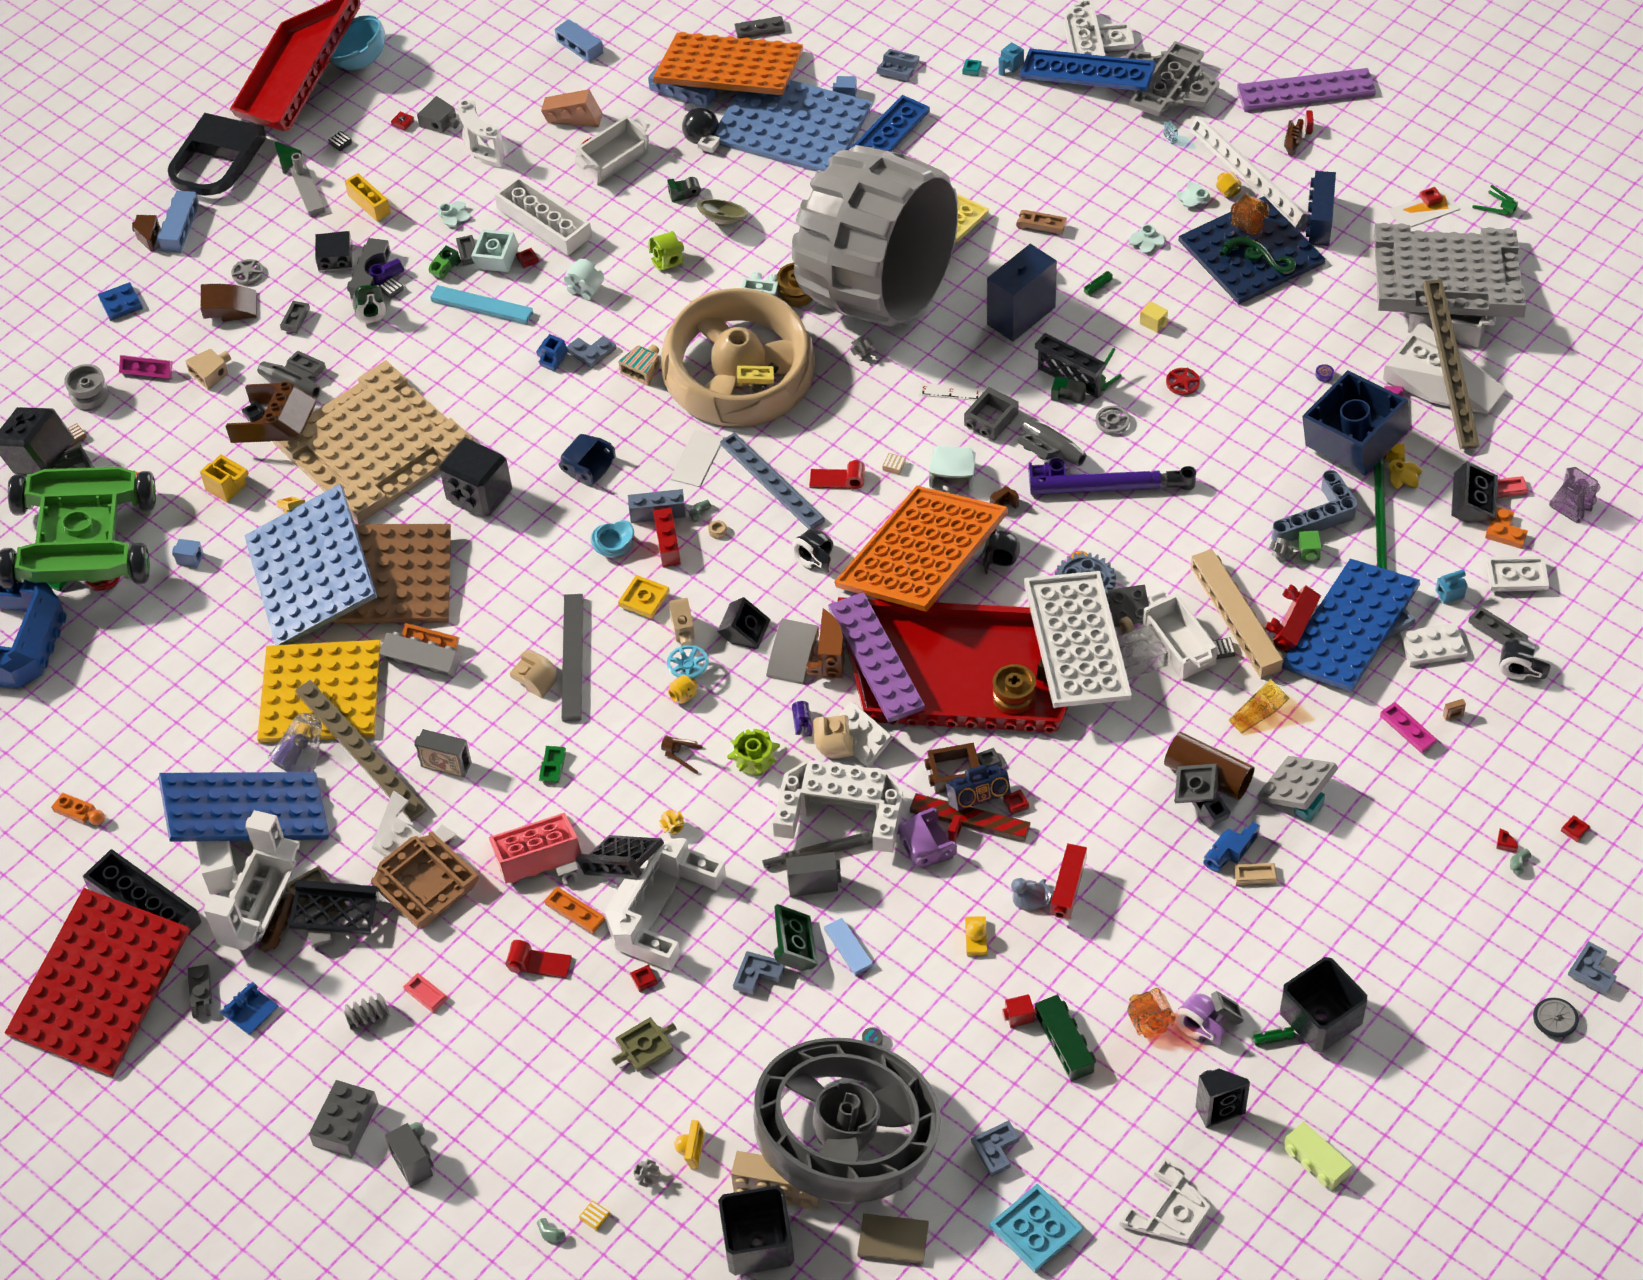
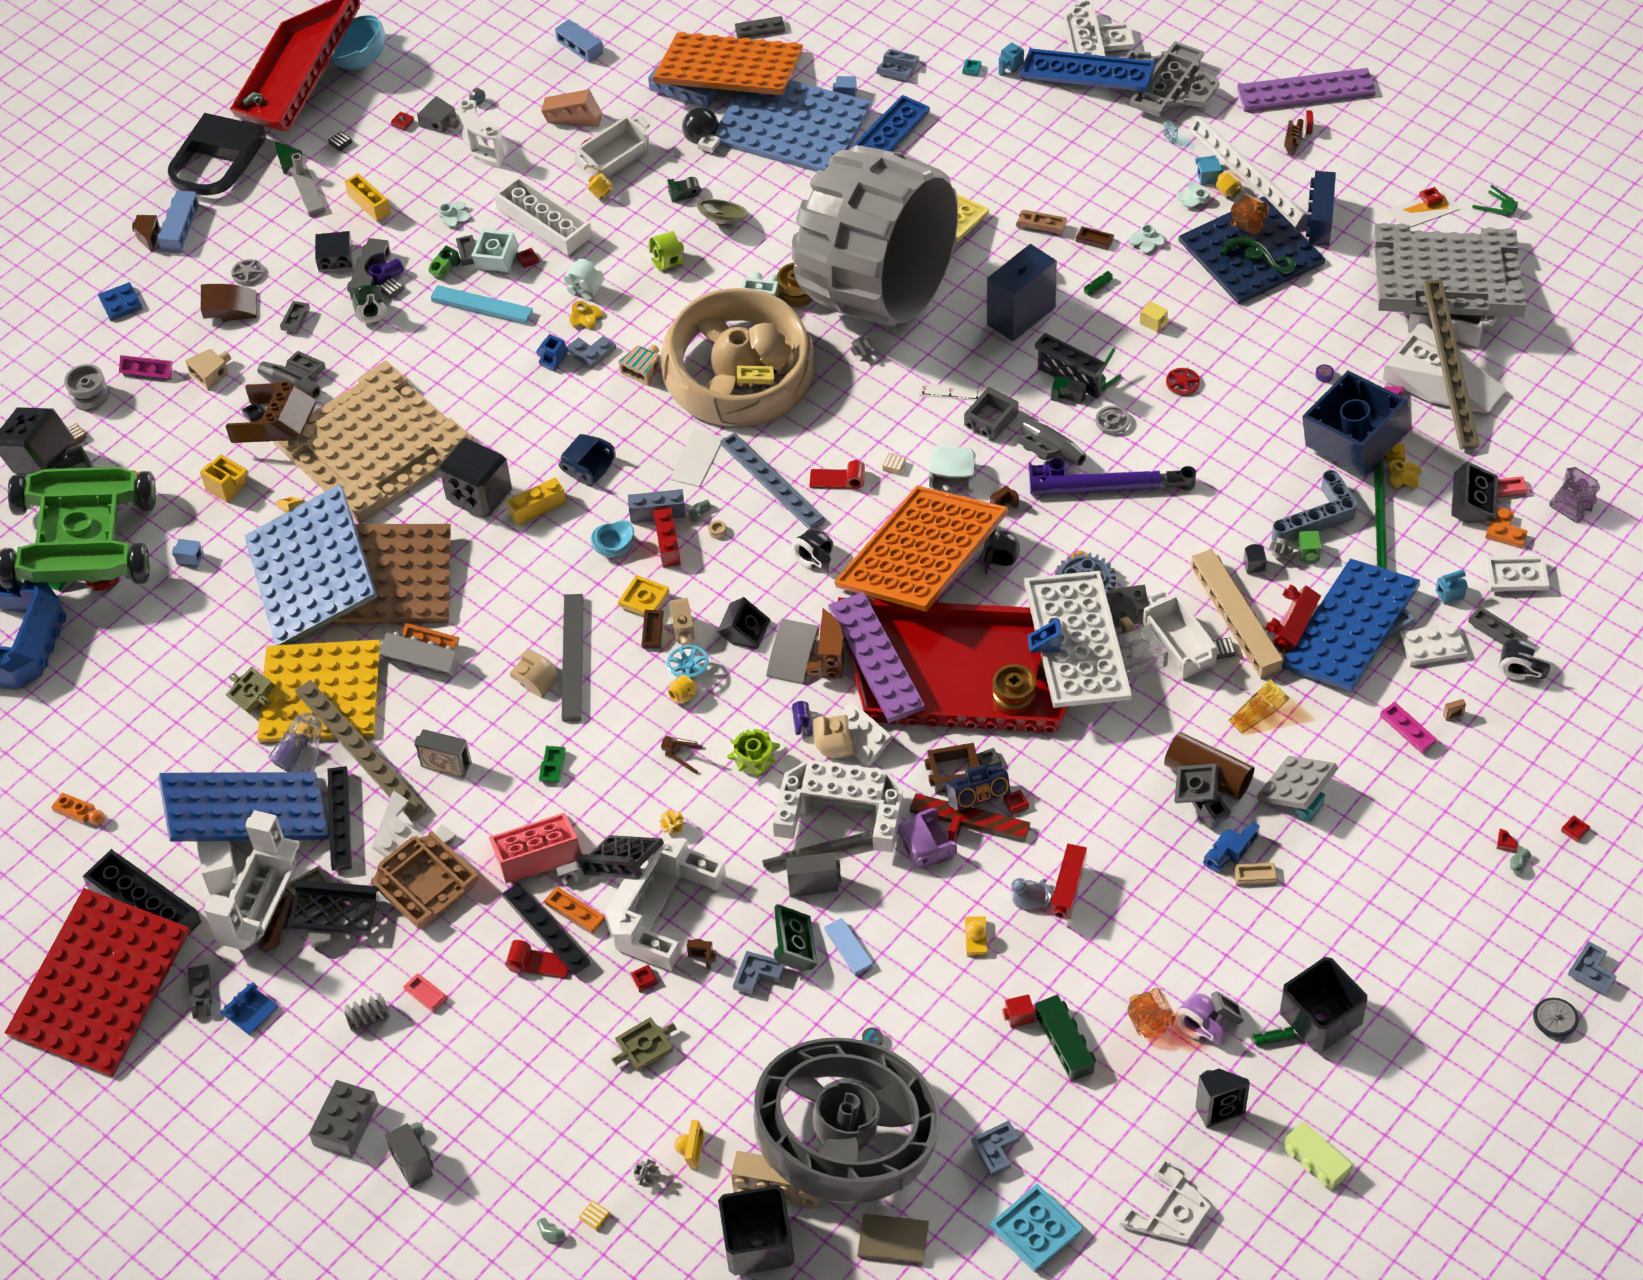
none -> olive plate [226,666,276,715]
none -> sand green arm [242,92,264,107]
none -> black plate [327,766,352,871]
none -> dark grey tile [469,88,486,105]
none -> black plate [502,883,590,975]
none -> yellow brick [507,477,566,526]
none -> yellow plate [569,301,604,330]
none -> yellow head [587,173,612,199]
none -> reddish brown tile [641,609,664,649]
none -> reddish brown bracket [687,939,717,969]
none -> tan brick [749,323,791,371]
none -> blue slope [1027,618,1062,653]
none -> reddish brown tile [1076,226,1114,250]
none -> dark azure brick [1195,155,1224,185]
none -> black piece [1243,544,1267,573]

